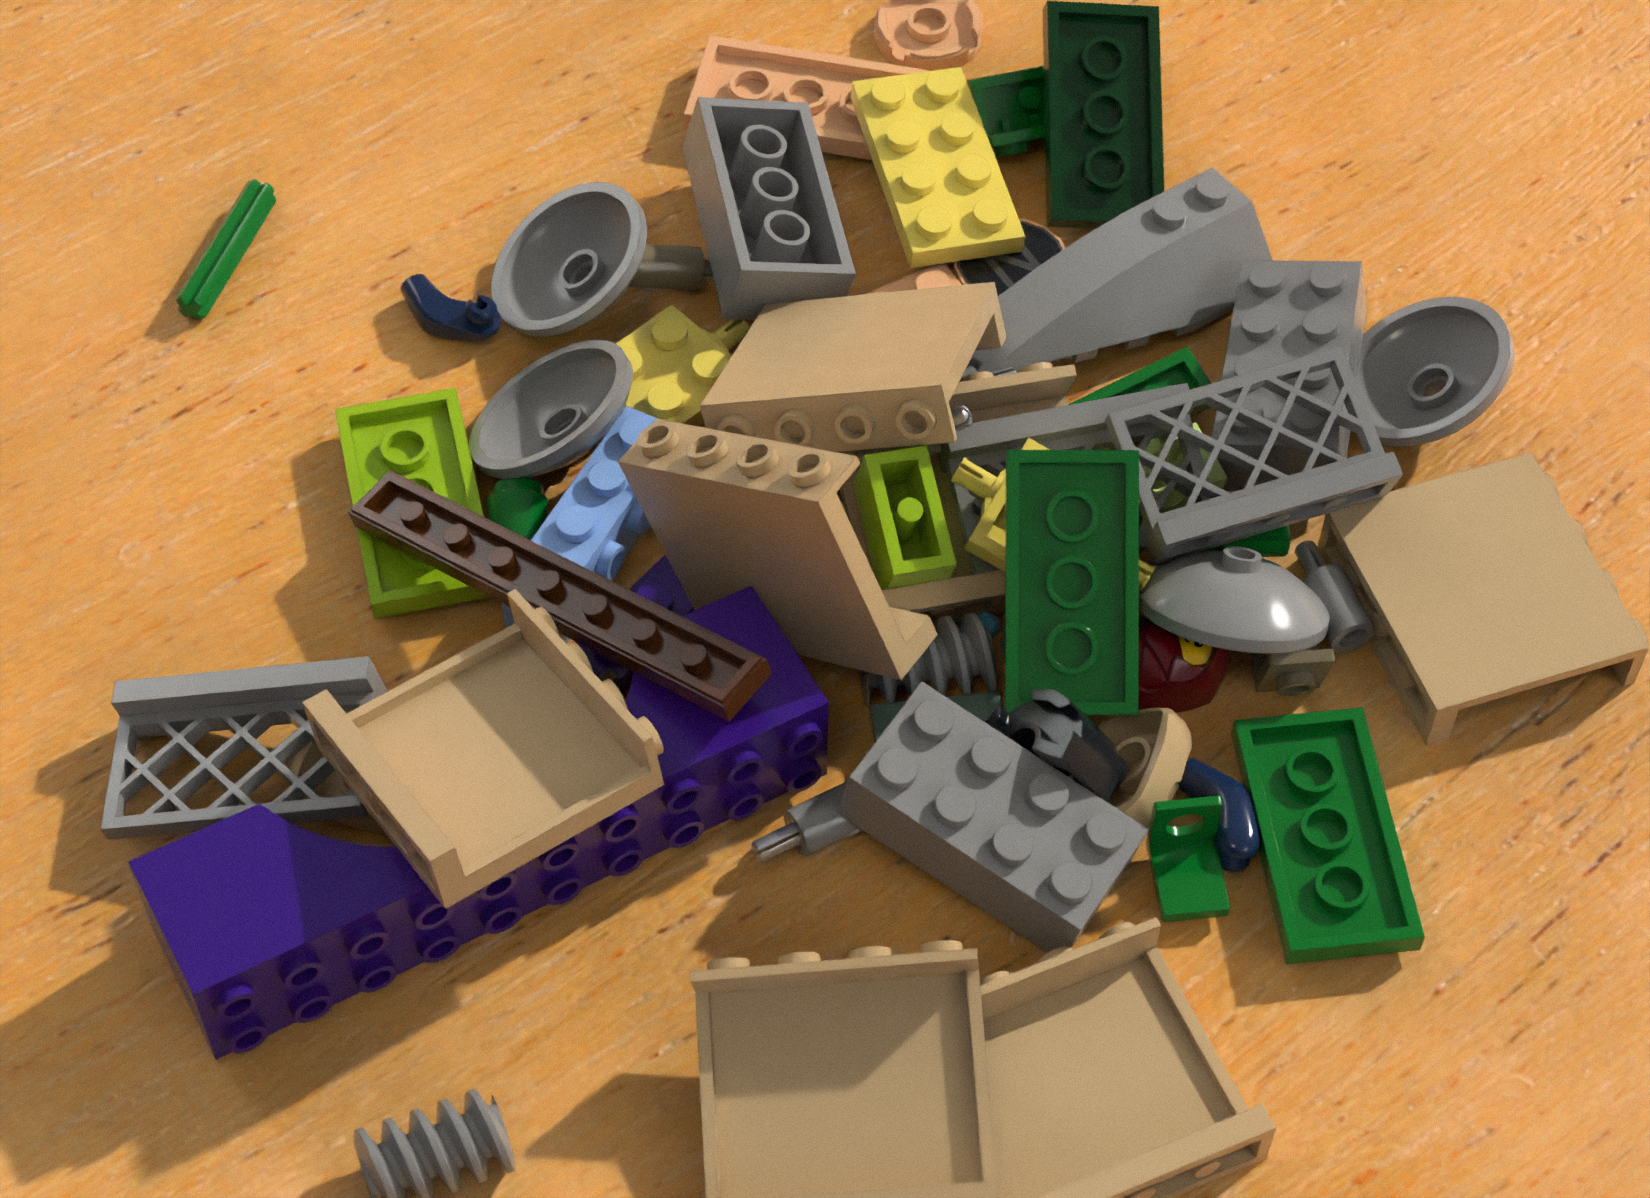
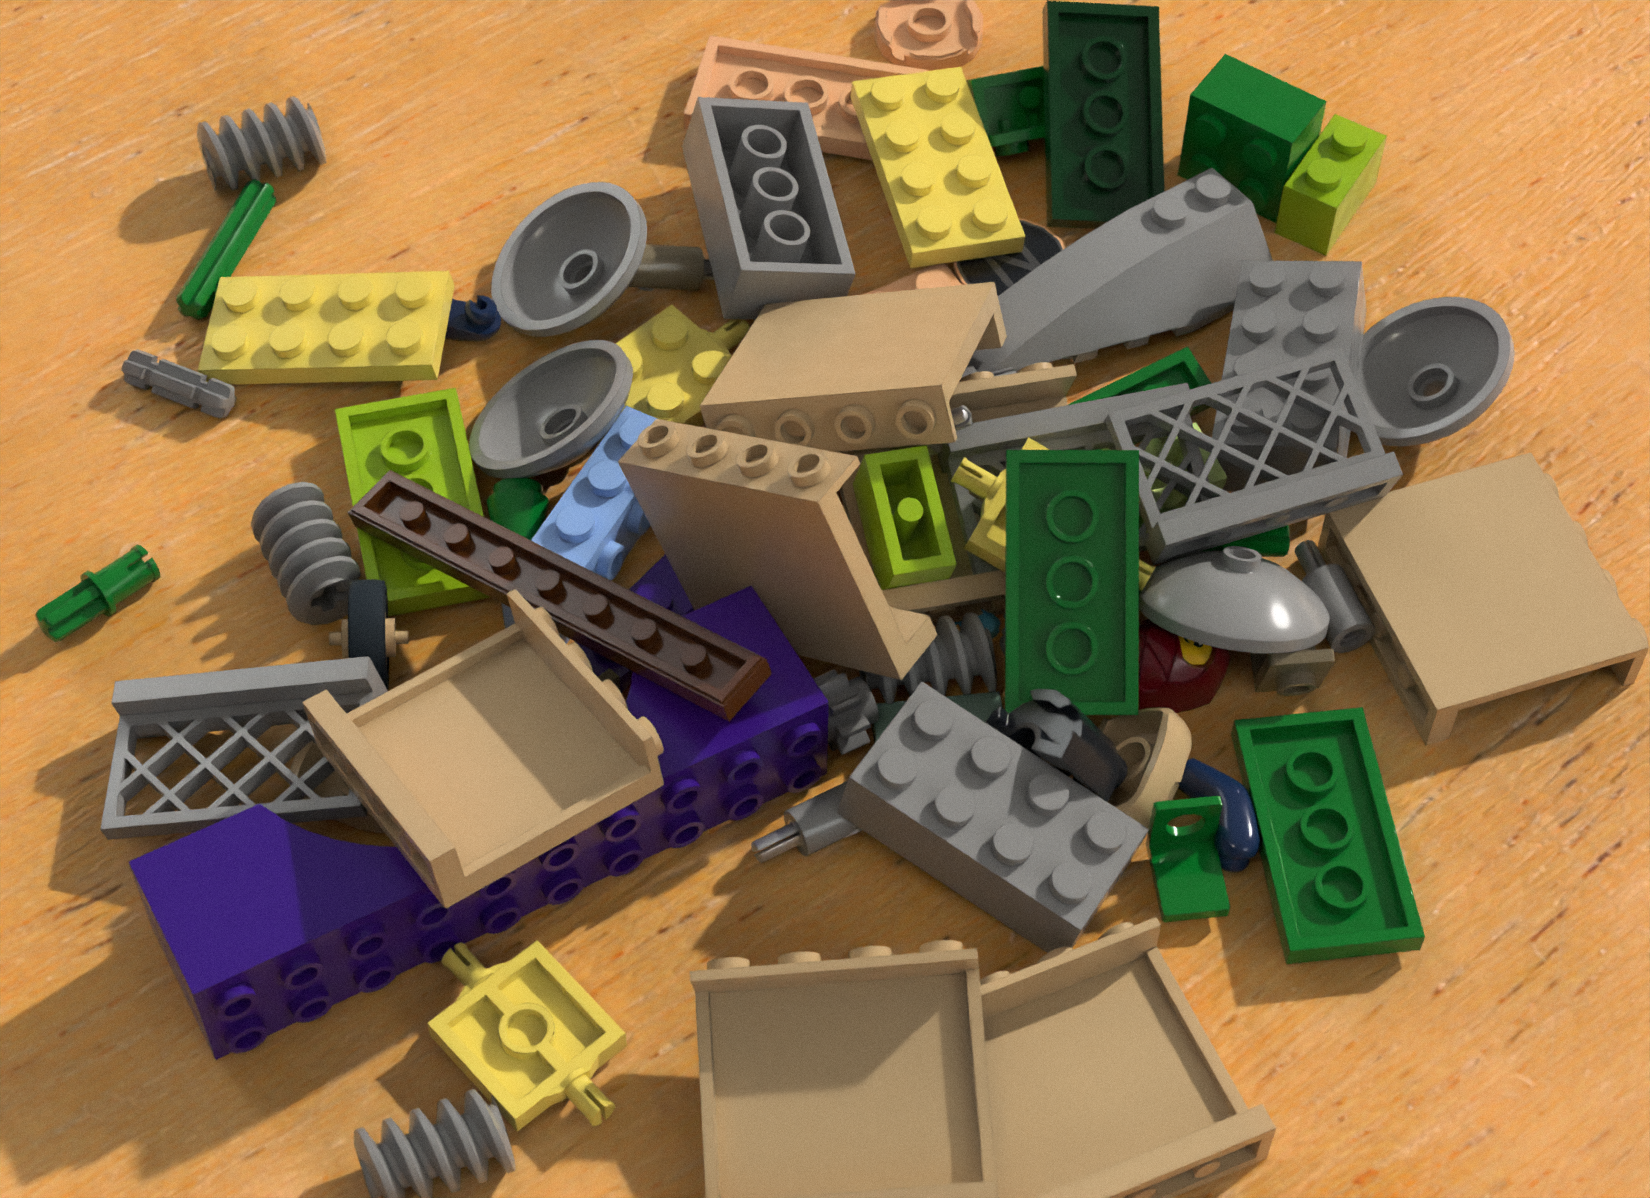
none -> green axle [35,544,160,642]
none -> light grey axle [121,349,237,418]
none -> light grey piece [197,96,326,191]
none -> light yellow plate [198,271,455,385]
none -> light grey piece [251,482,361,625]
none -> black wheel [329,579,409,690]
none -> light yellow plate [427,940,627,1132]
none -> light grey gear [814,669,879,755]
none -> green brick [1178,54,1327,223]
none -> lime brick [1275,114,1387,256]

